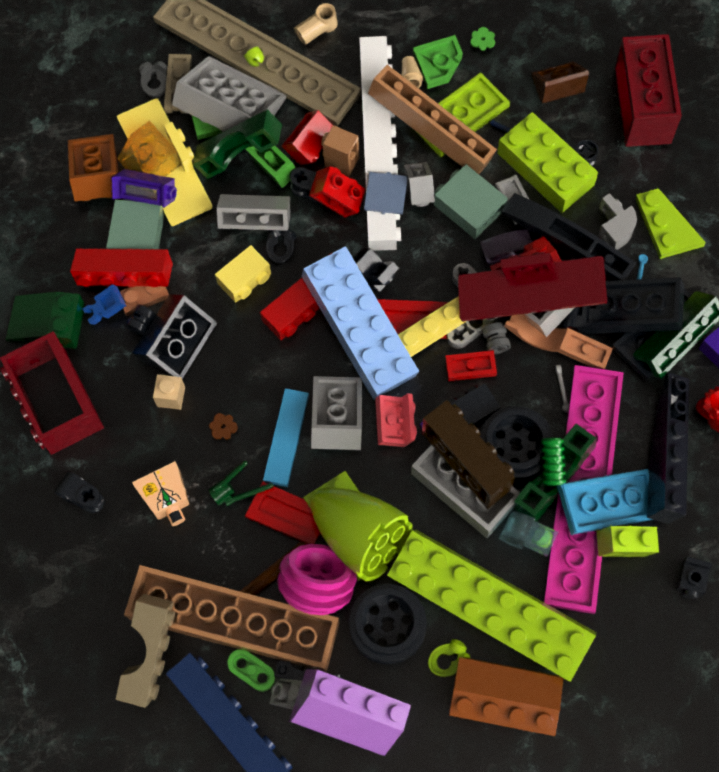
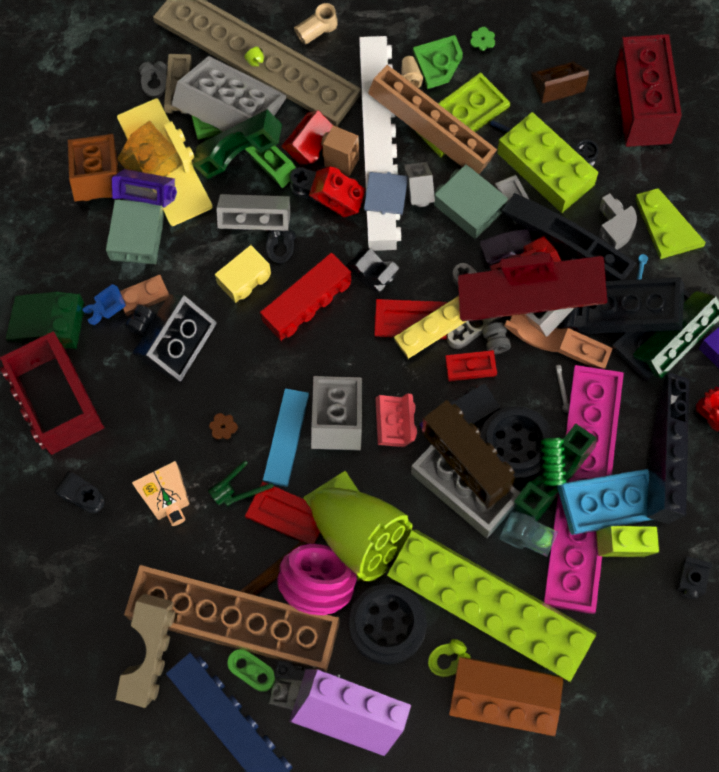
red brick [70,249,173,287] -> none
tan brick [153,374,185,410] -> none
light blue brick [301,246,419,400] -> none

